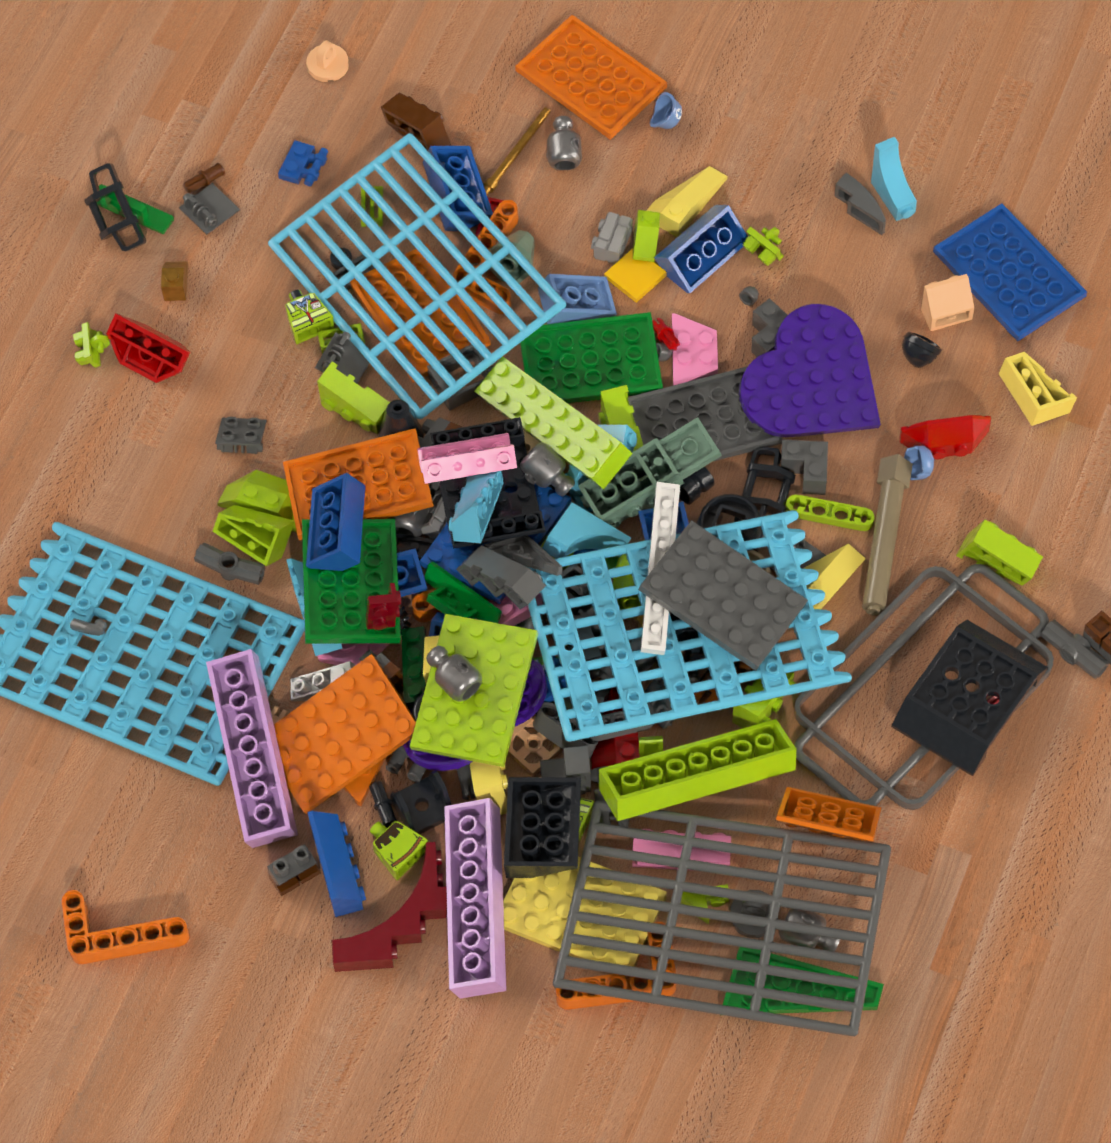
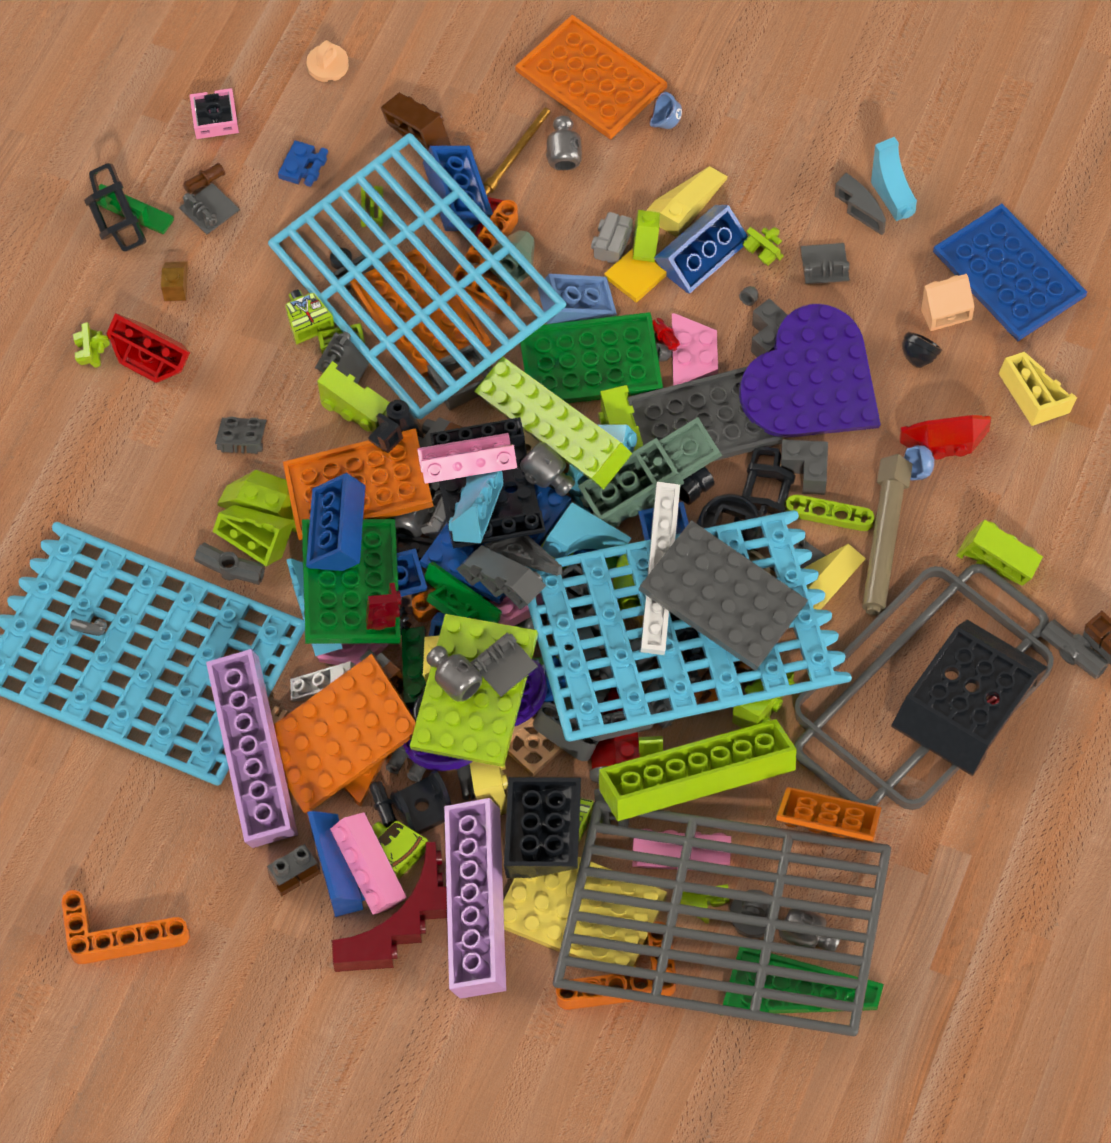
dark grey brick [540,746,591,795] -> none
none -> piece [190,88,239,139]
none -> bright pink brick [330,812,407,915]
none -> black panel [368,413,403,453]
none -> dark grey hinge [470,633,538,697]
none -> dark grey hinge [801,243,850,284]

